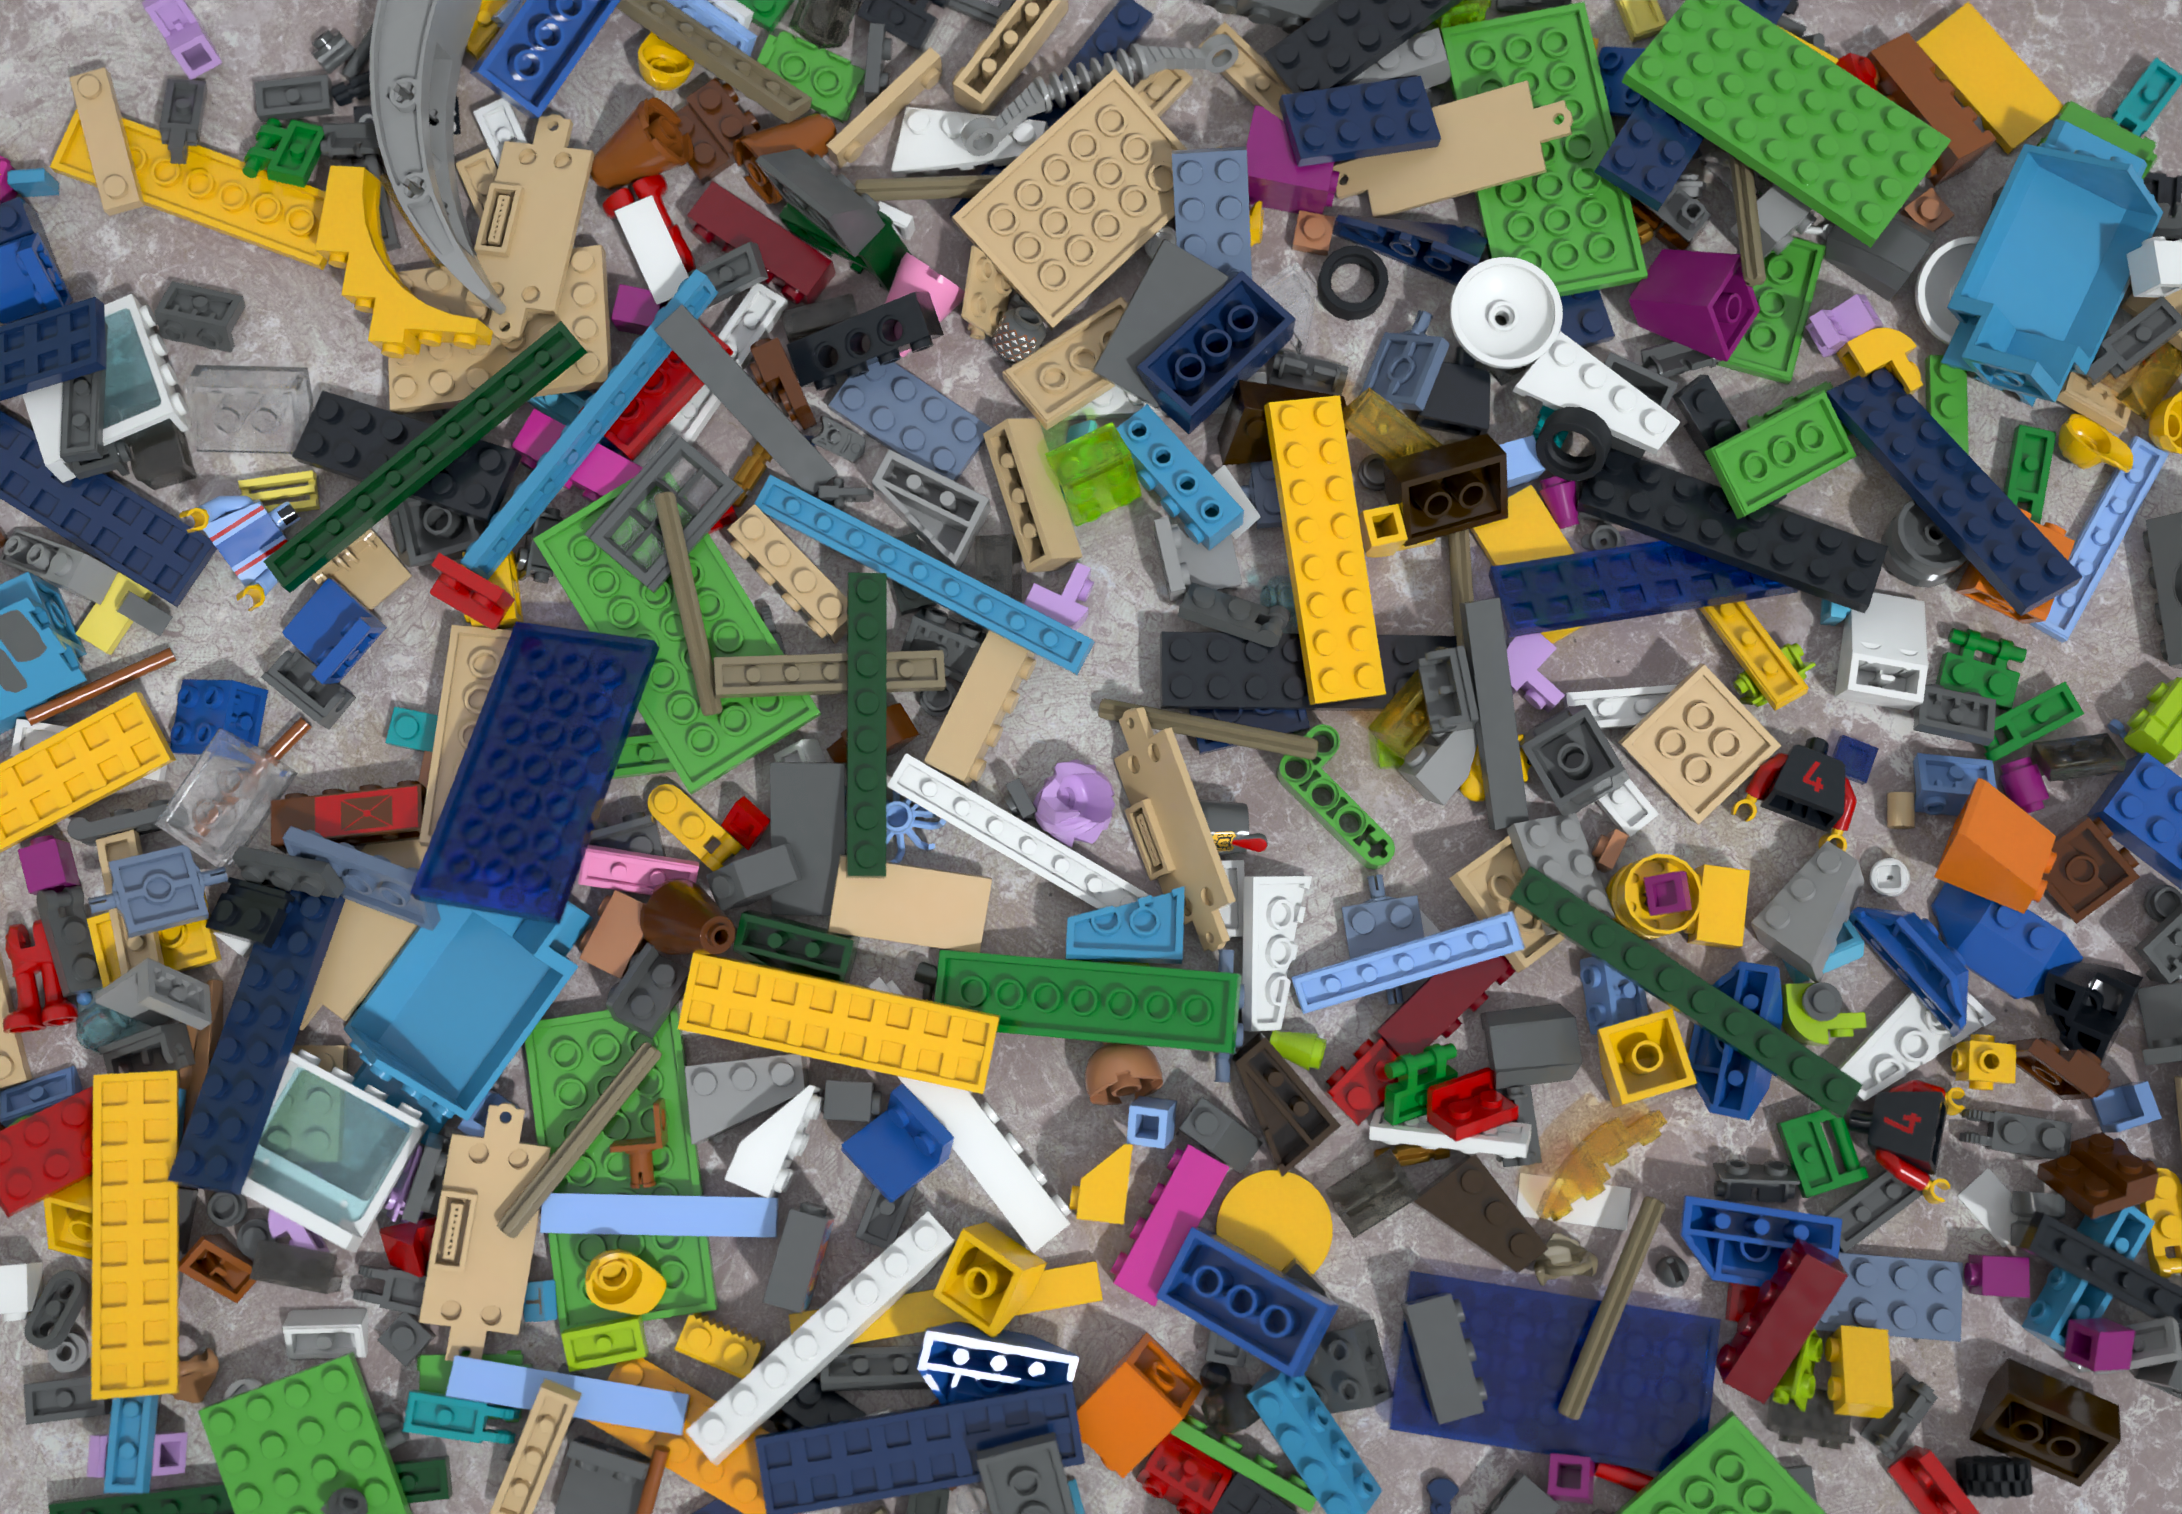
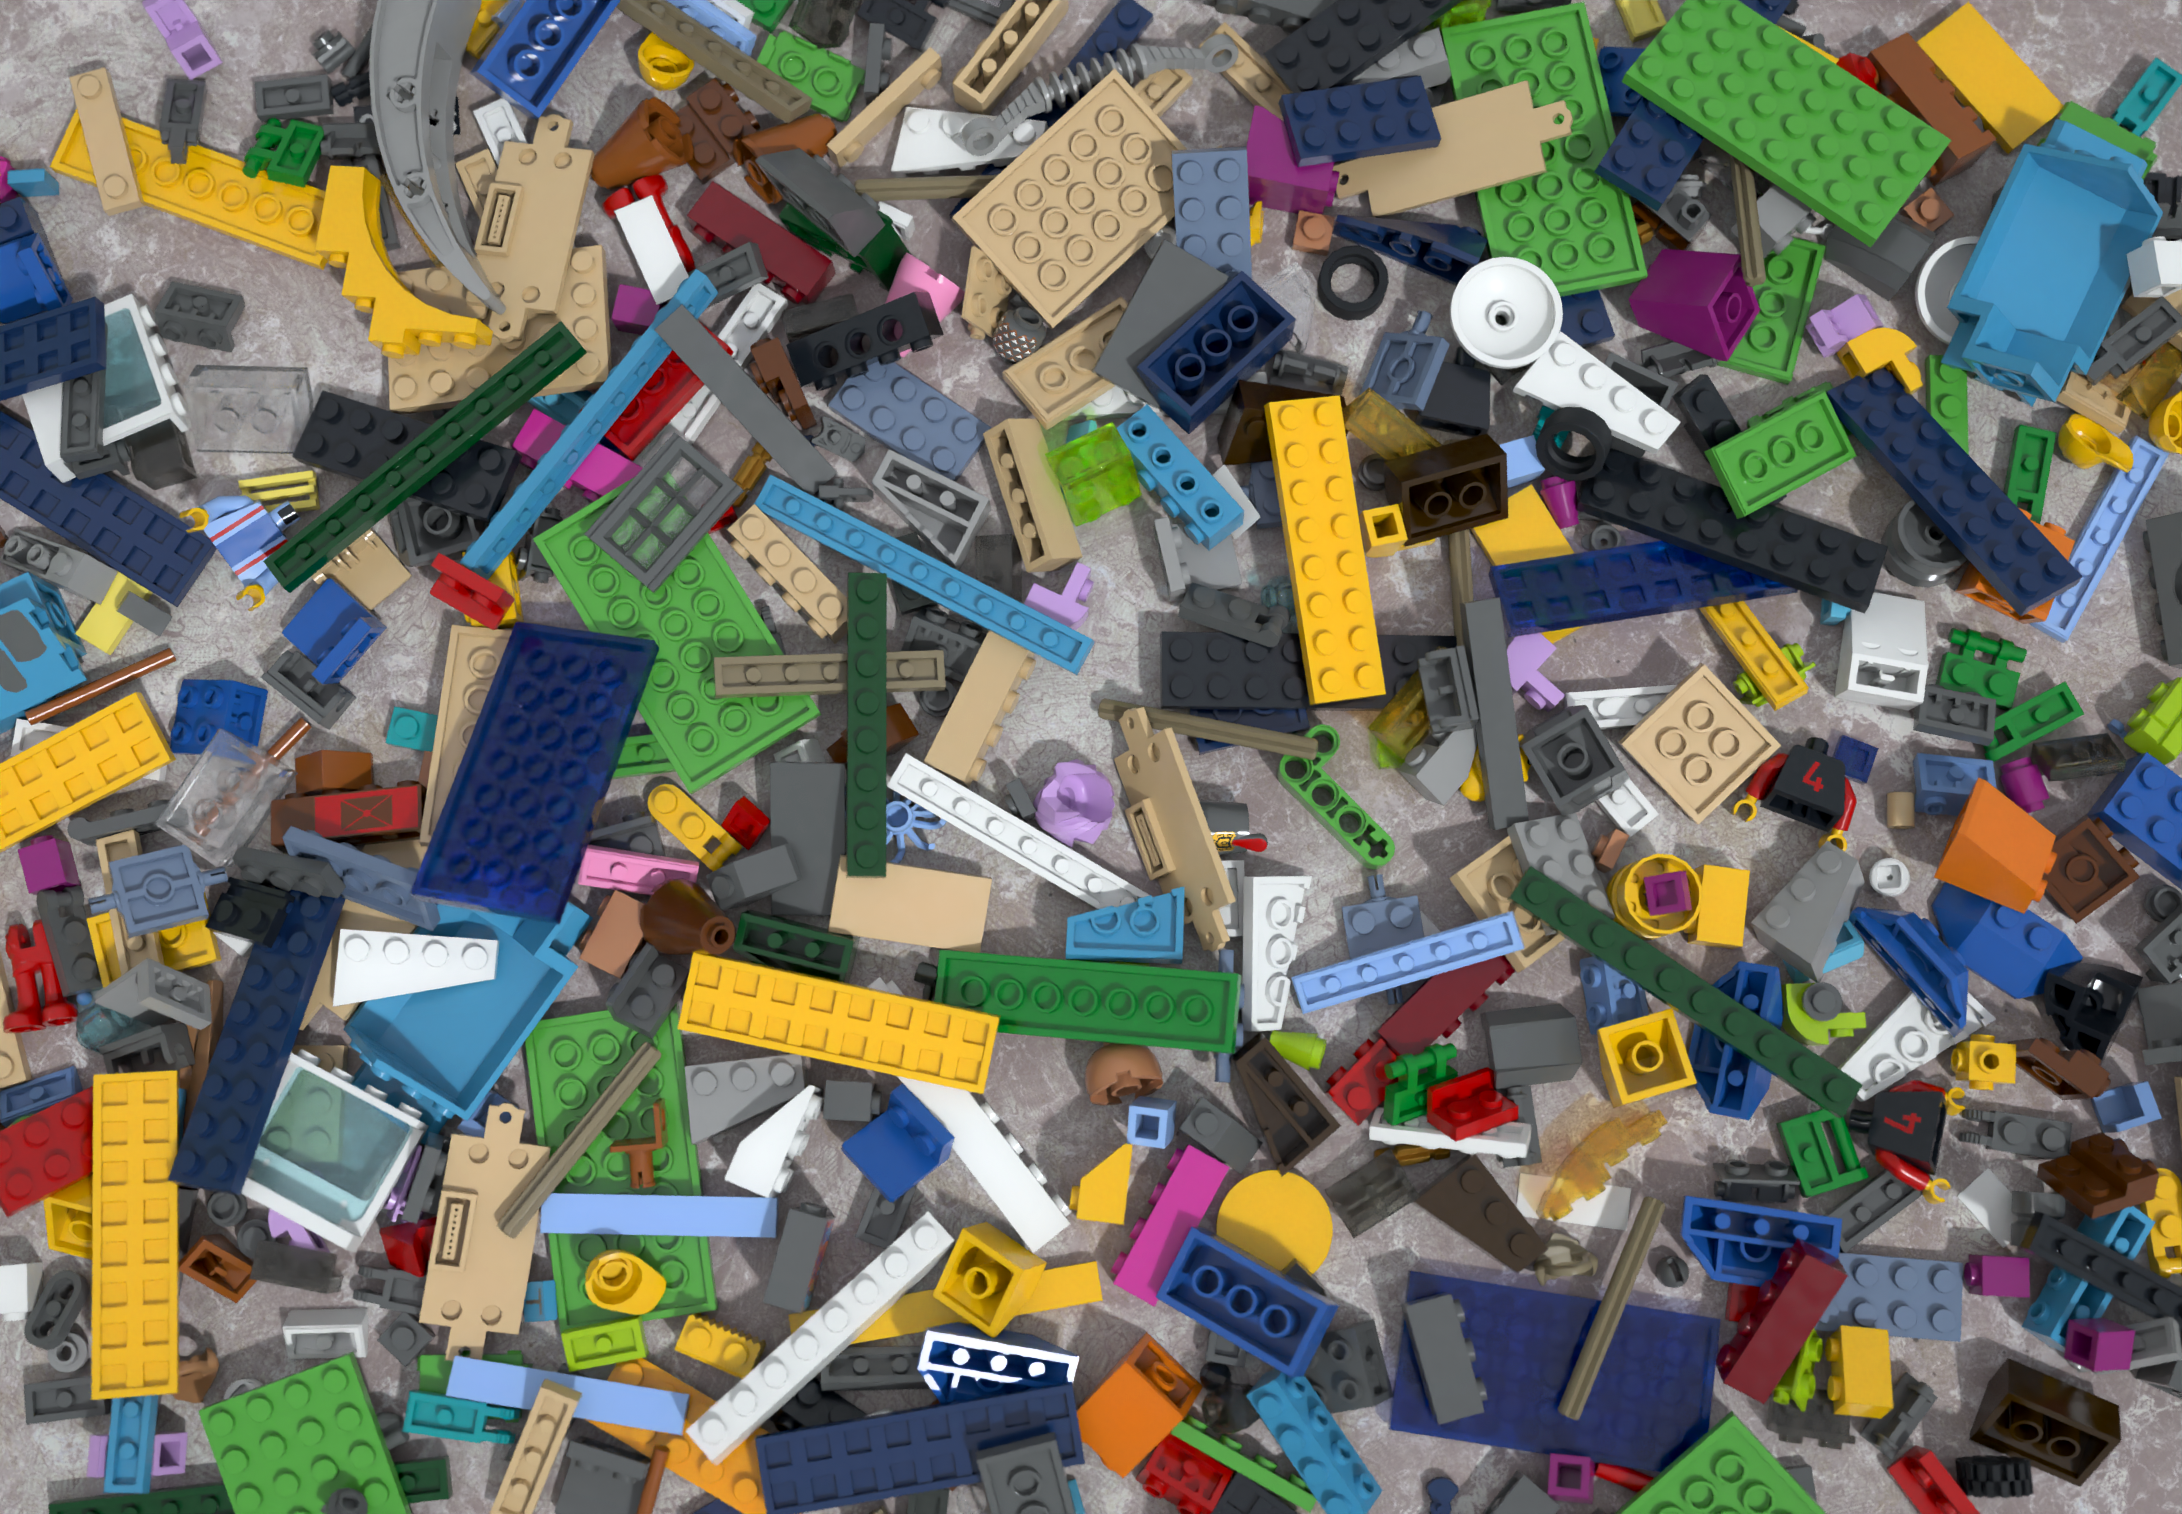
dark tan axle [654,491,723,716] -> none
none -> dark orange slope [295,750,374,796]
none -> white wing [333,929,500,1006]

